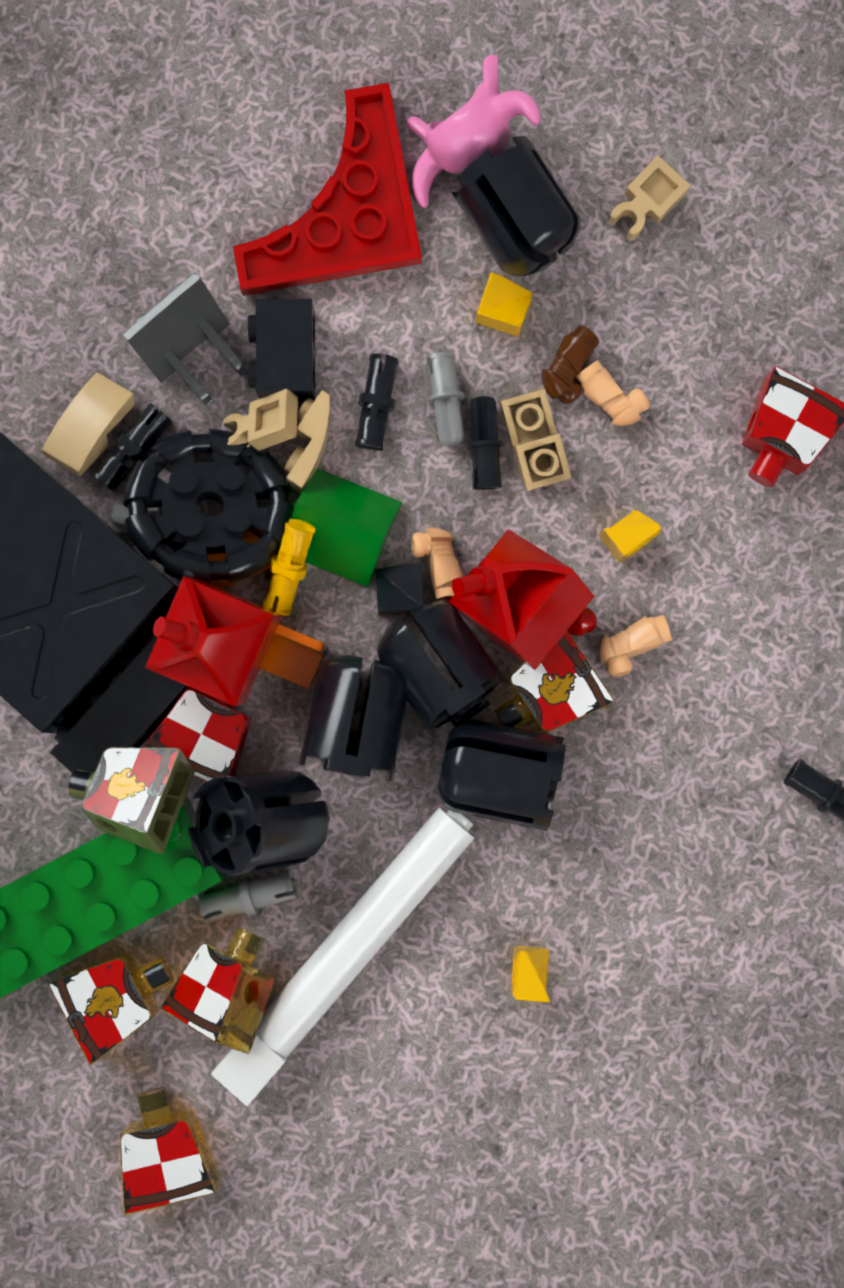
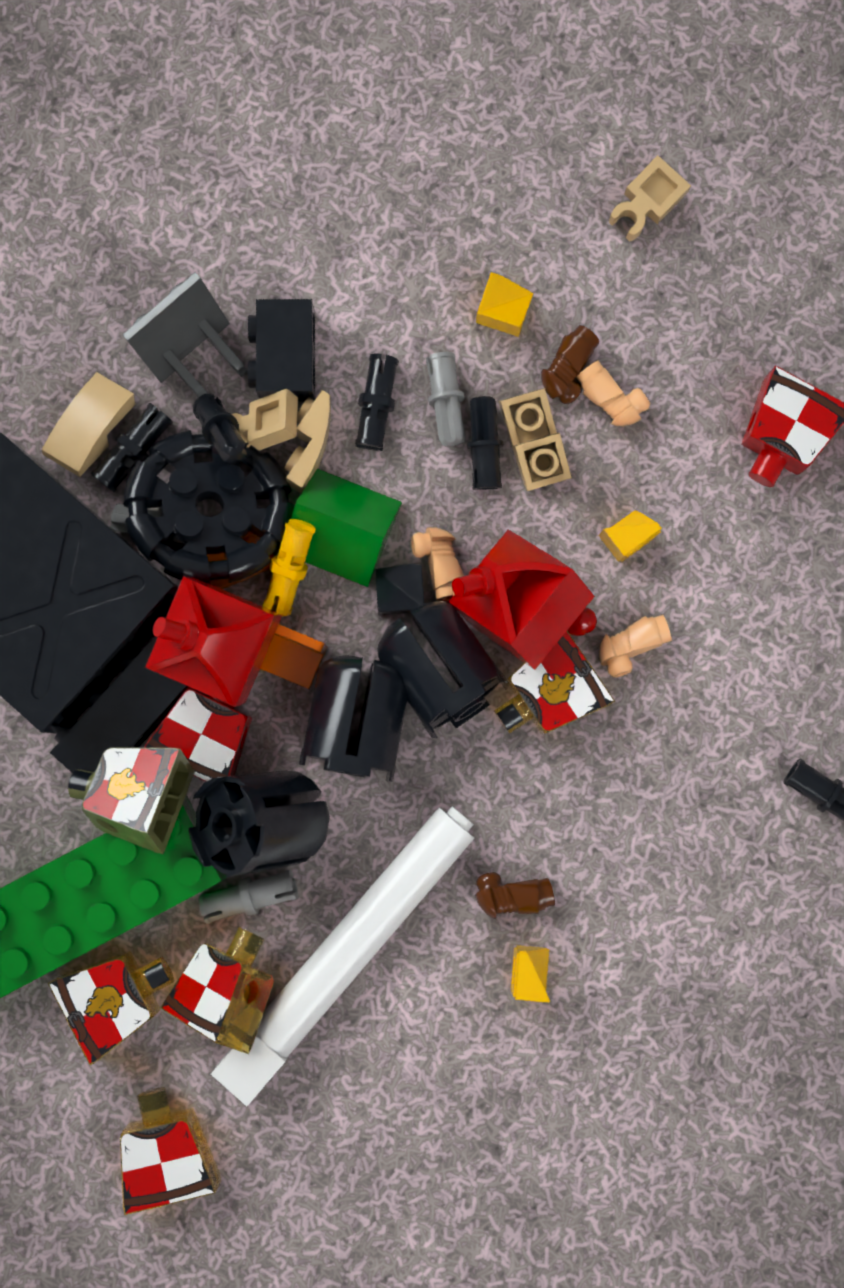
red plate [233,83,422,296] -> none
bright pink piece [407,55,541,209] -> none
black cylinder [438,719,566,831] -> none
black cylinder [452,136,581,276] -> none
none -> black axle [193,394,247,464]
none -> reddish brown arm [475,872,555,919]

